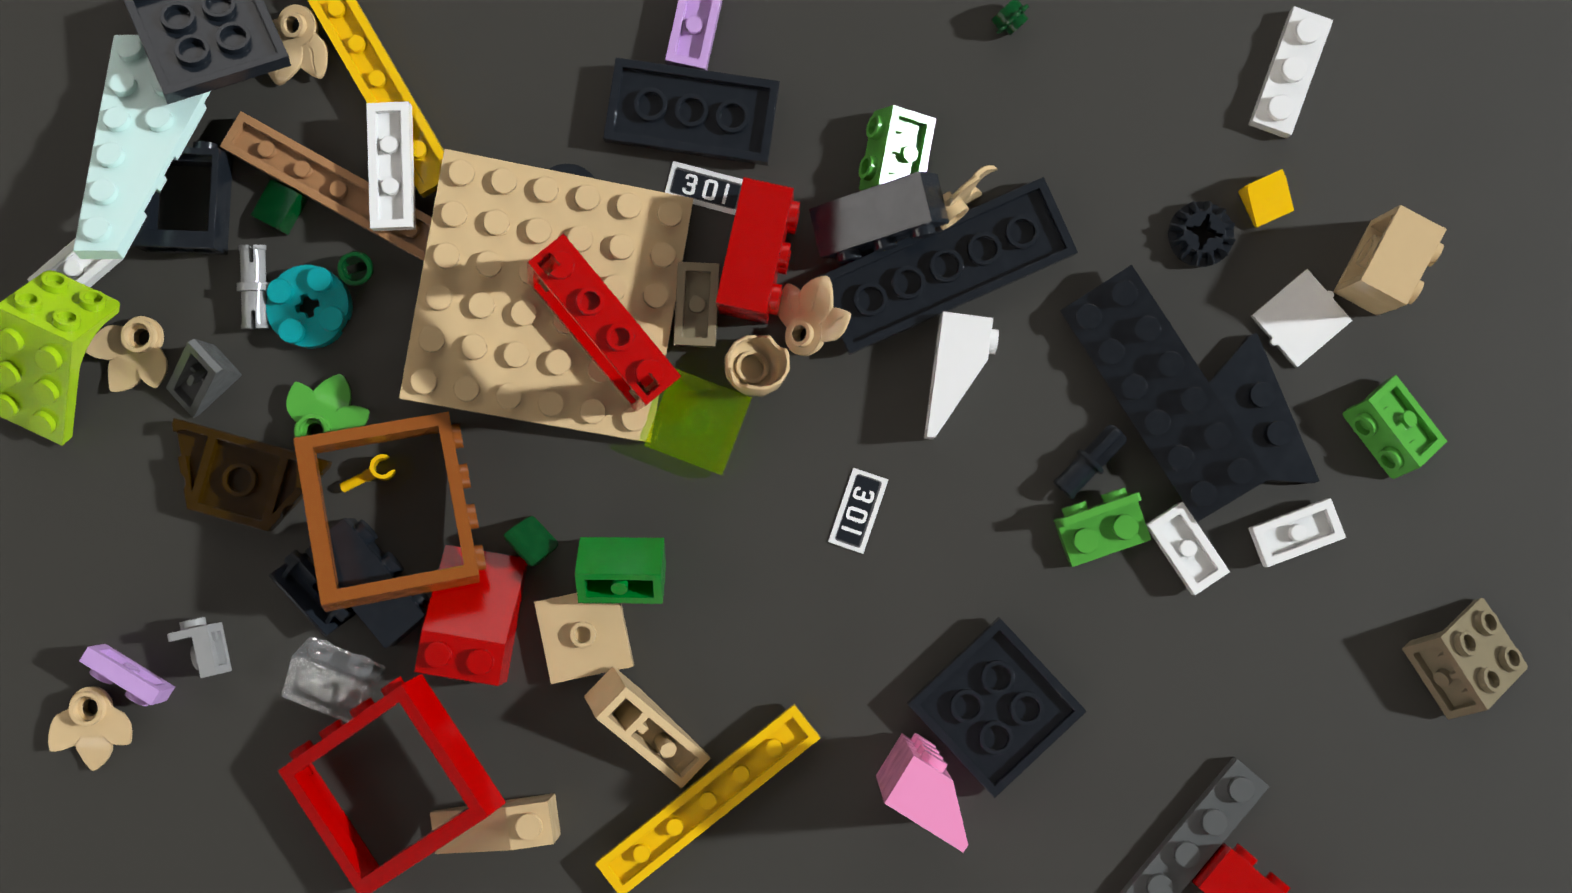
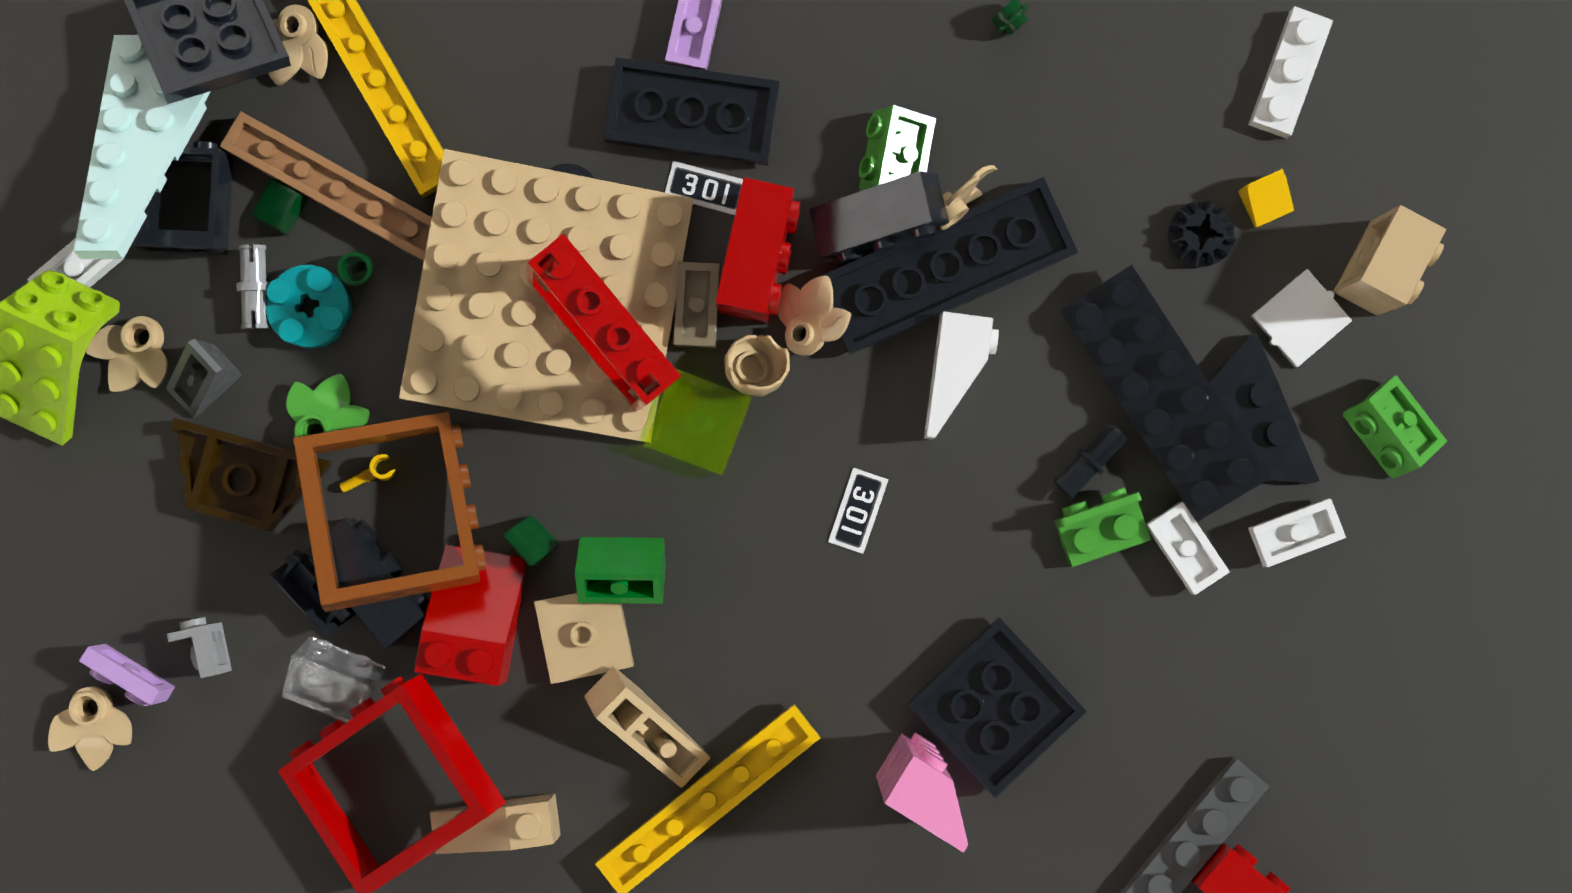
white plate [366,101,416,231] -> none
dark tan bracket [1402,598,1528,720] -> none

